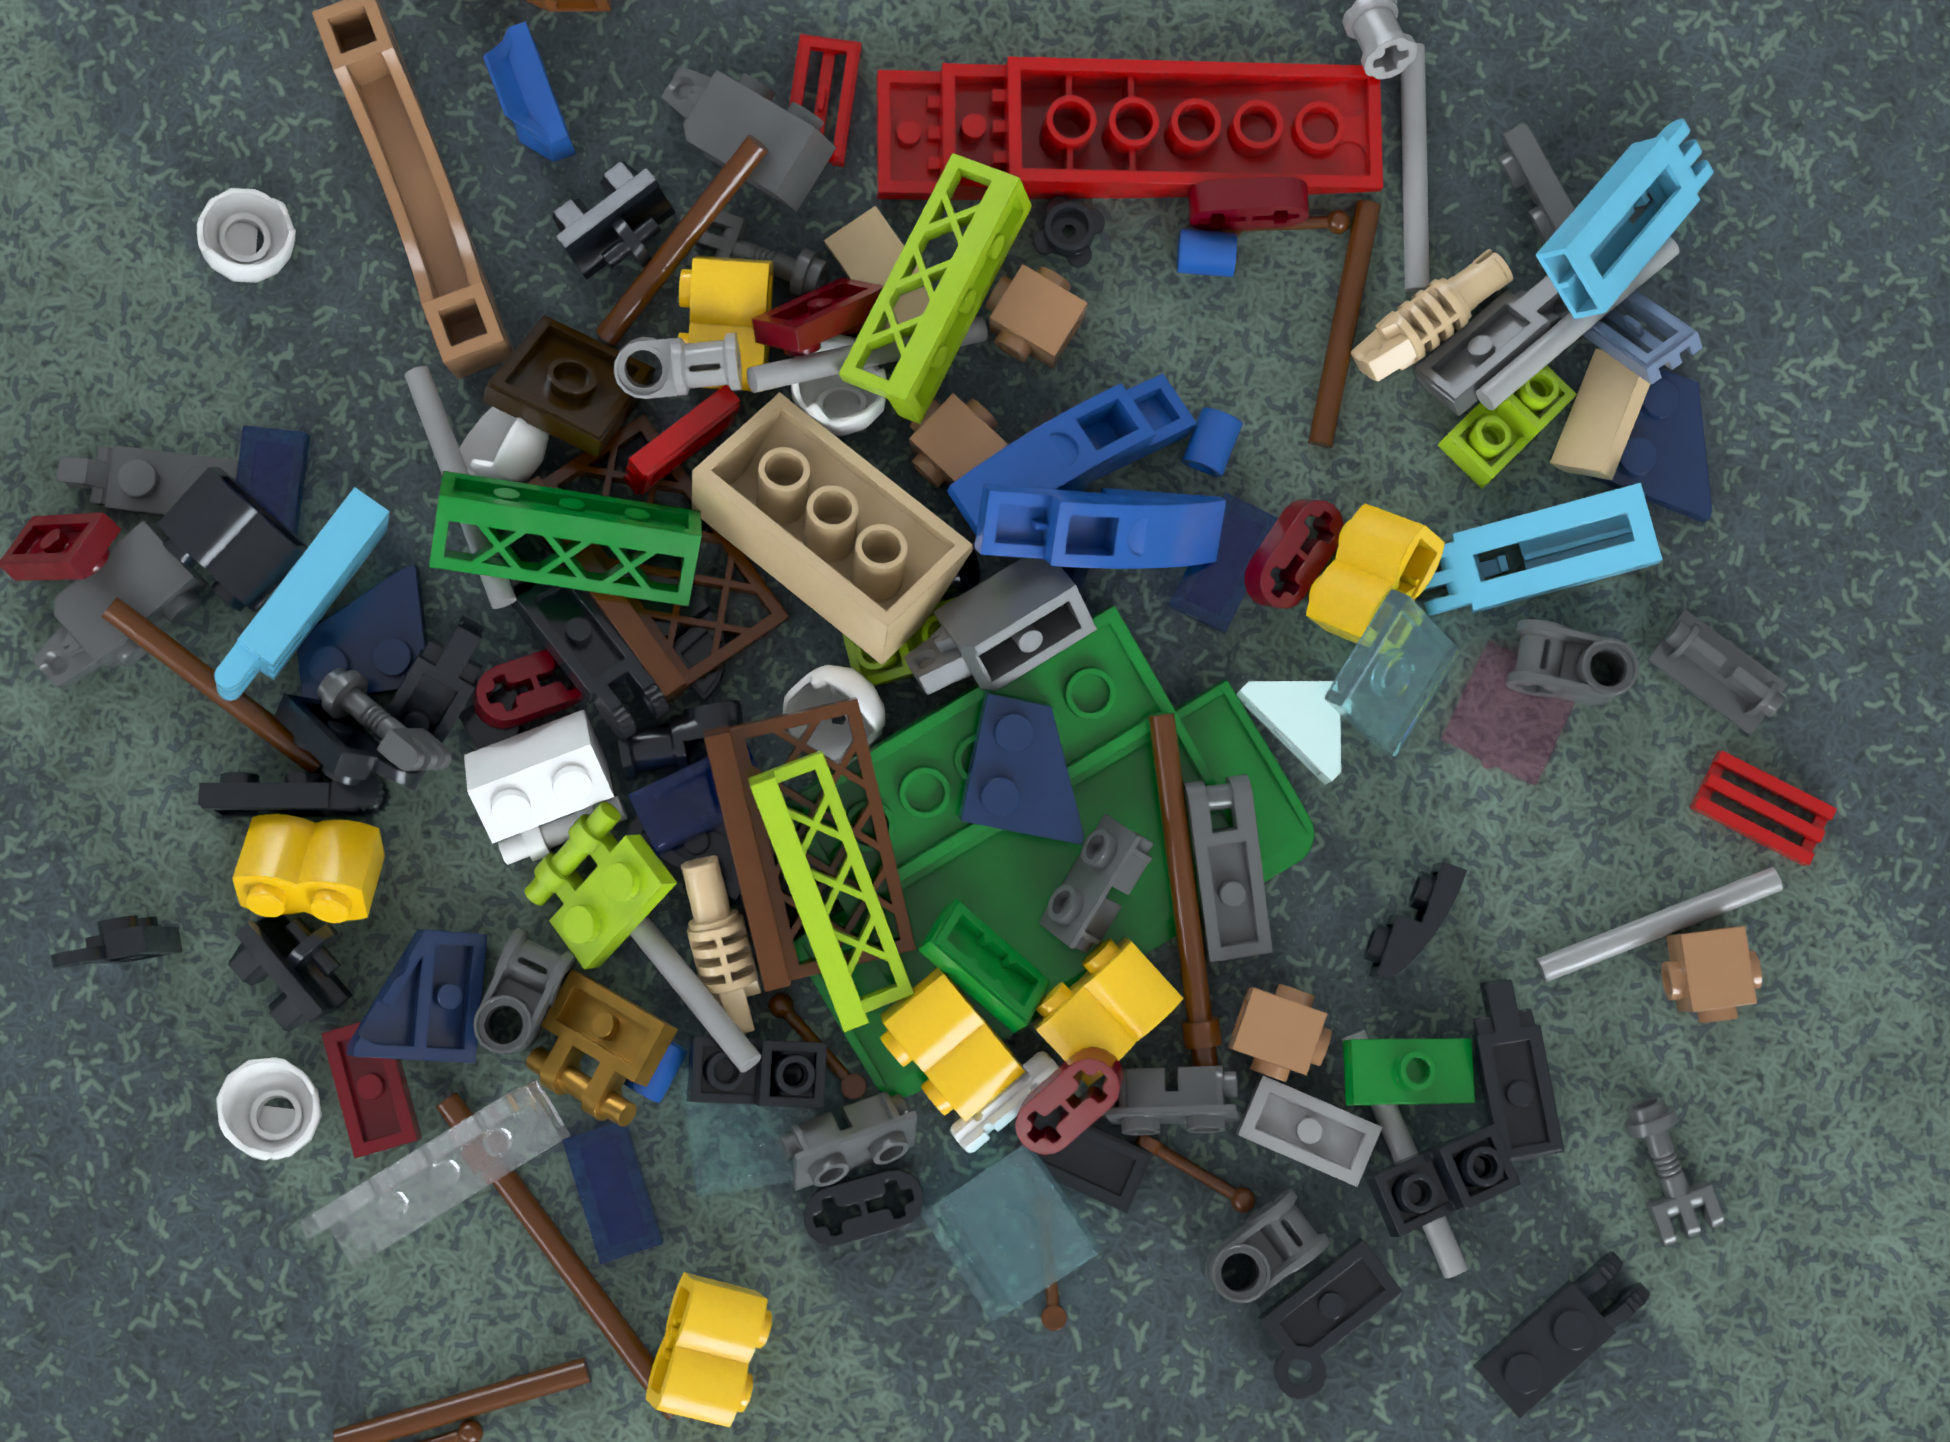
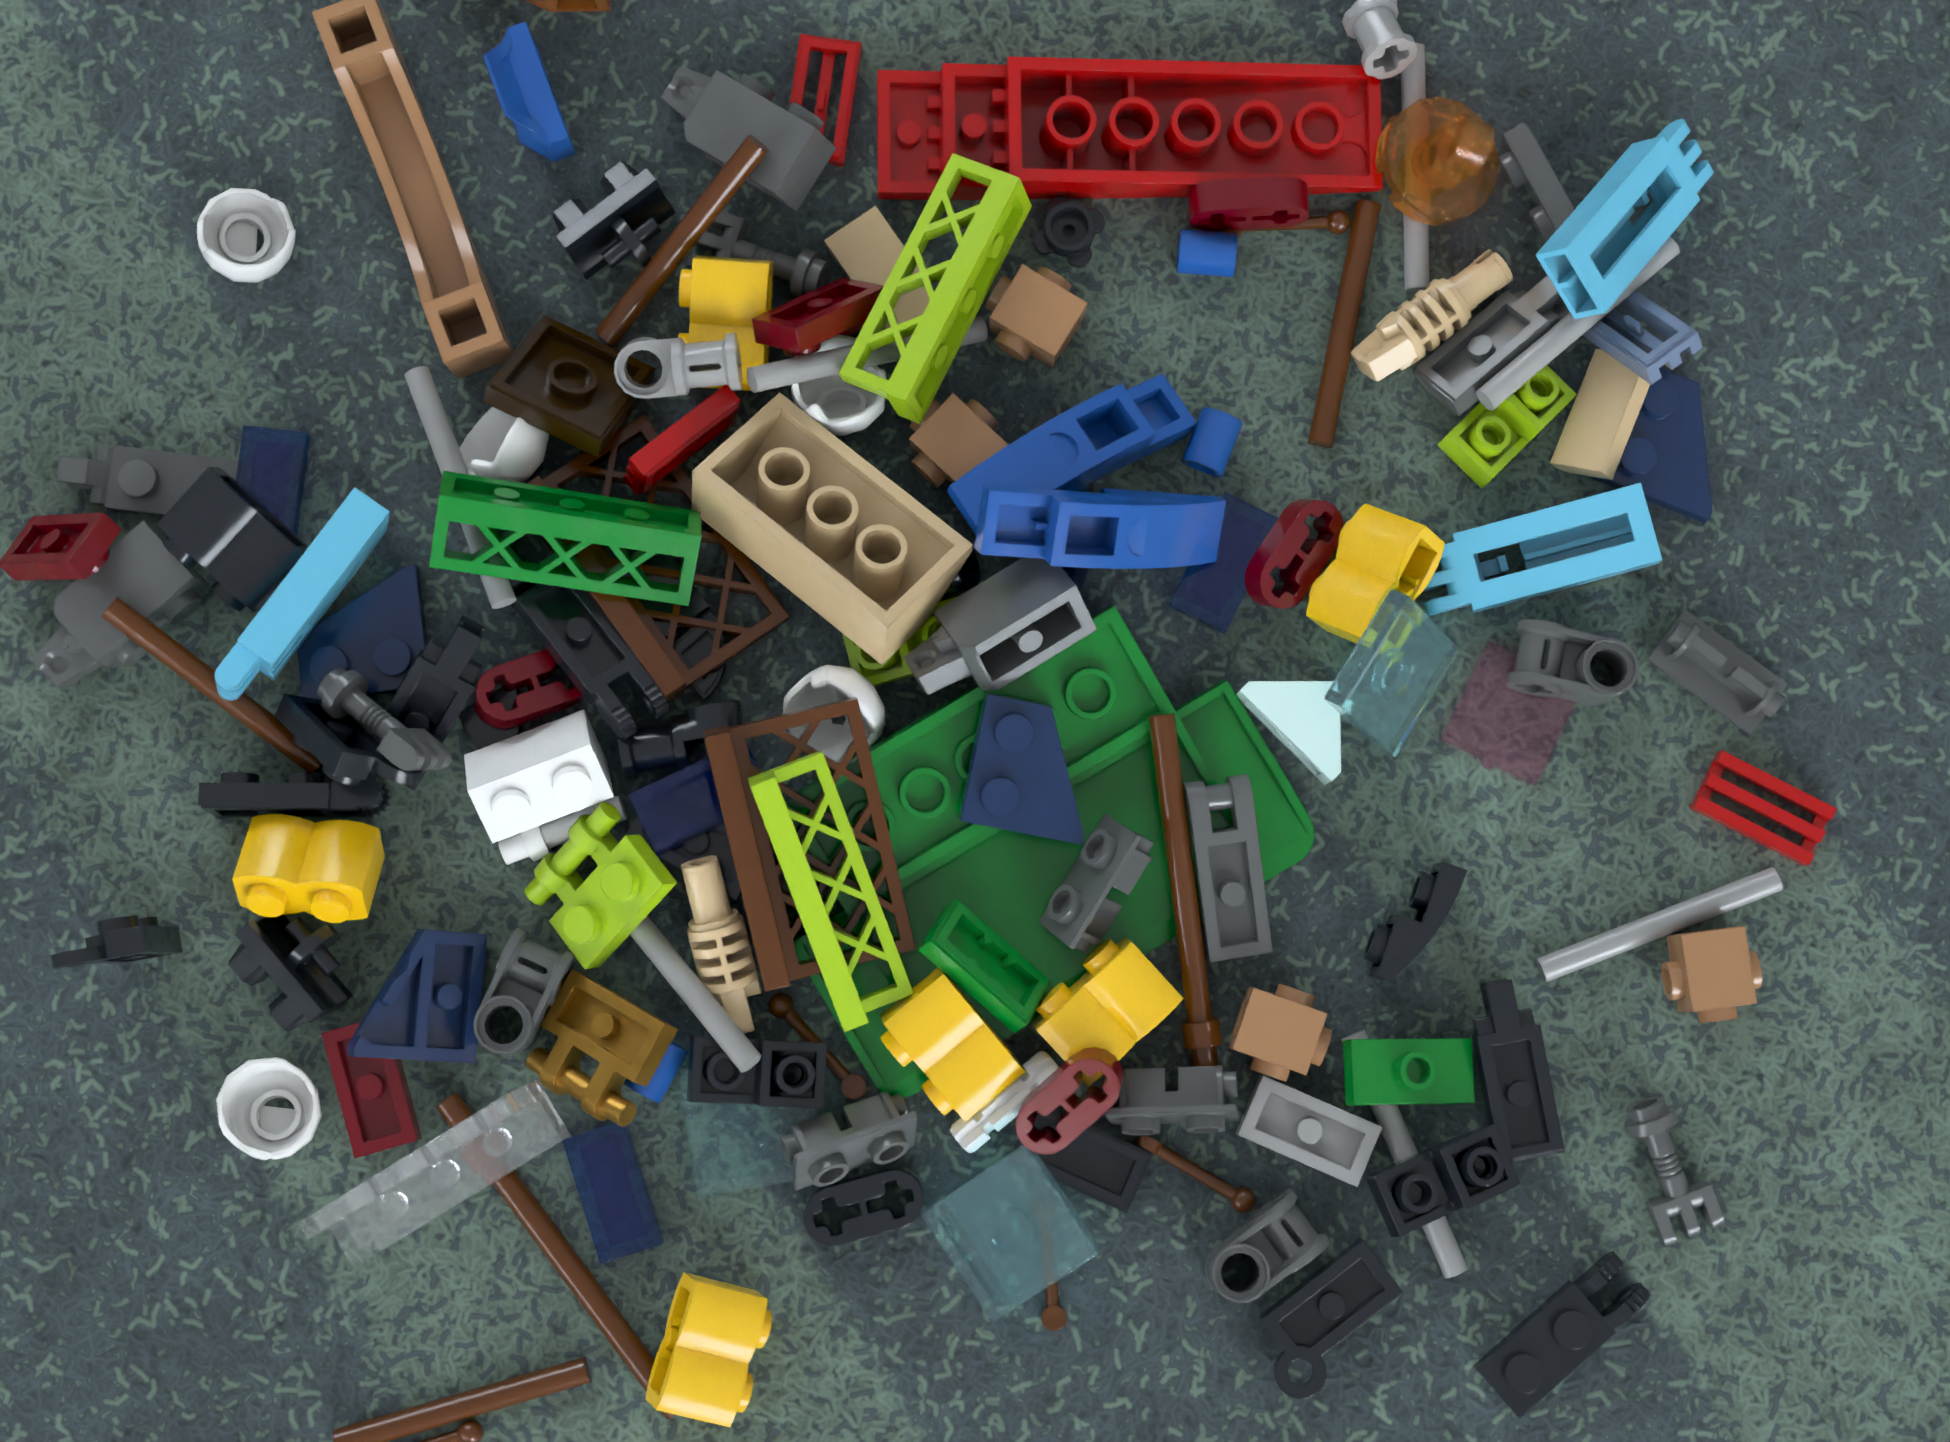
none -> clear orange tile [1375,96,1499,226]

